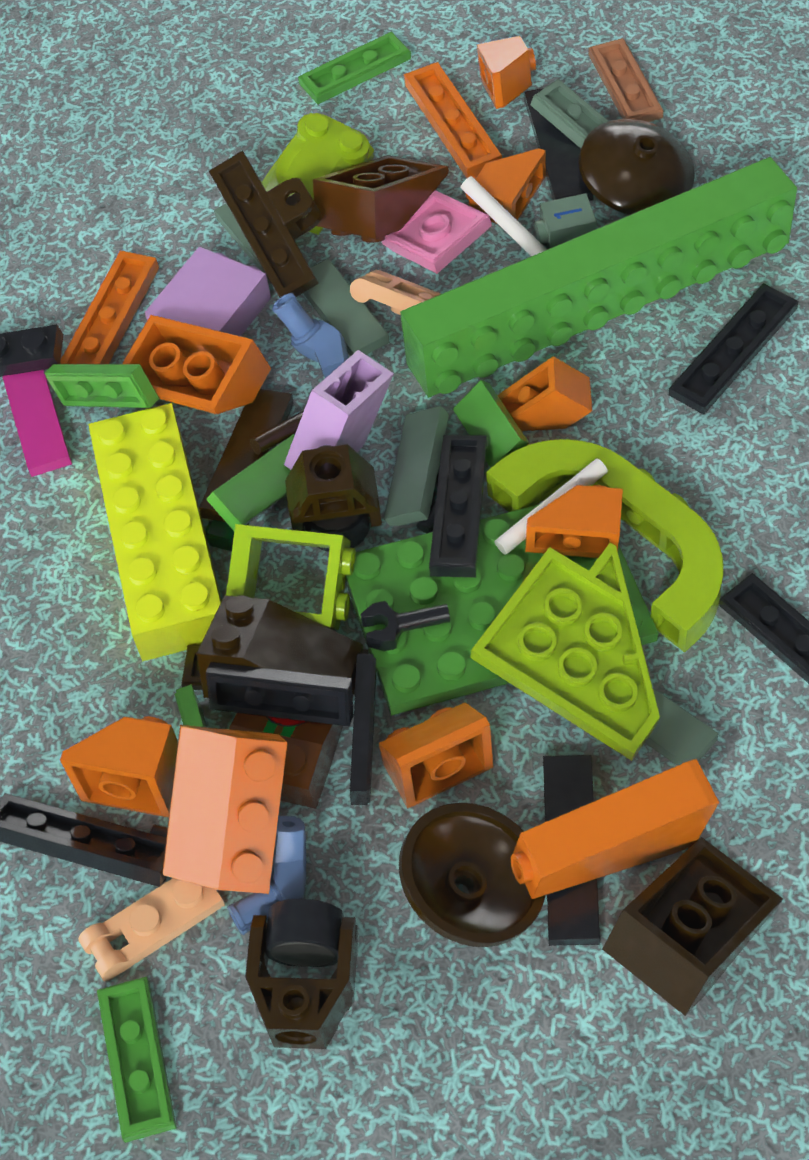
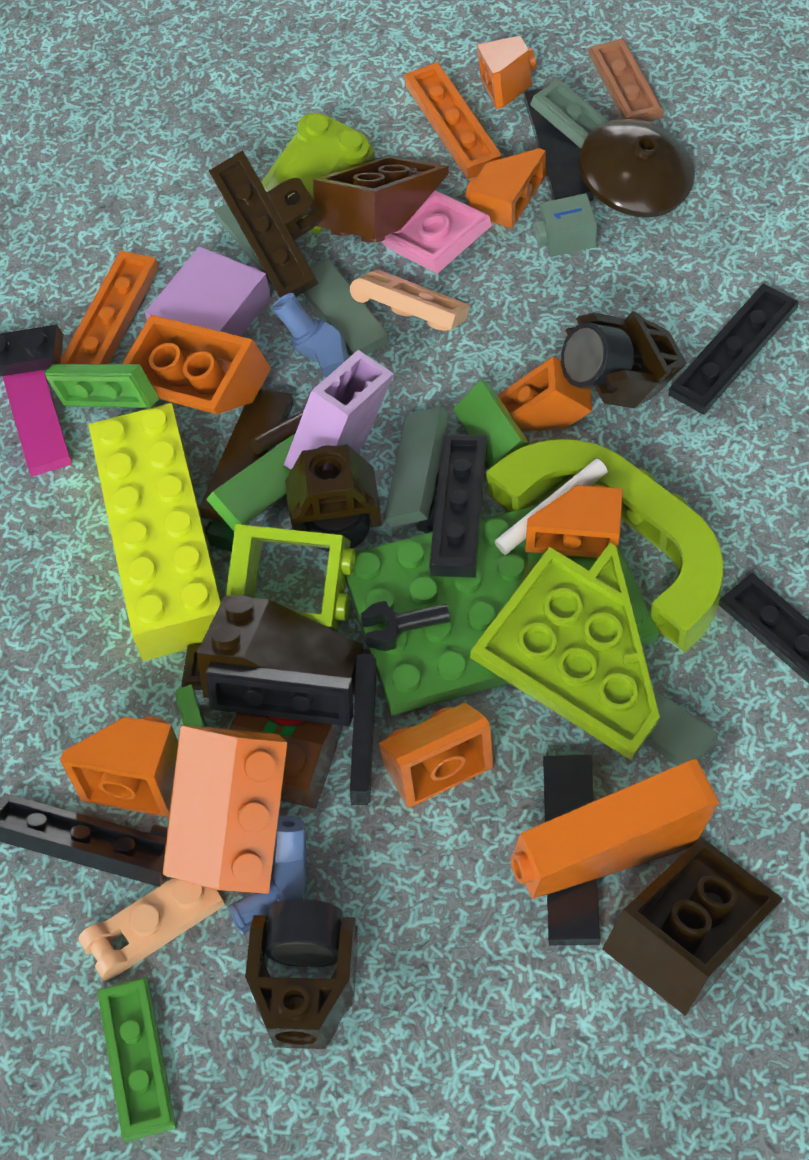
bright green tile [298,31,411,105] -> none
dark brown dish [399,803,545,947] -> none
bright green brick [400,157,797,398] -> none
white bar [460,176,547,256] -> none
none -> piece [561,311,687,408]

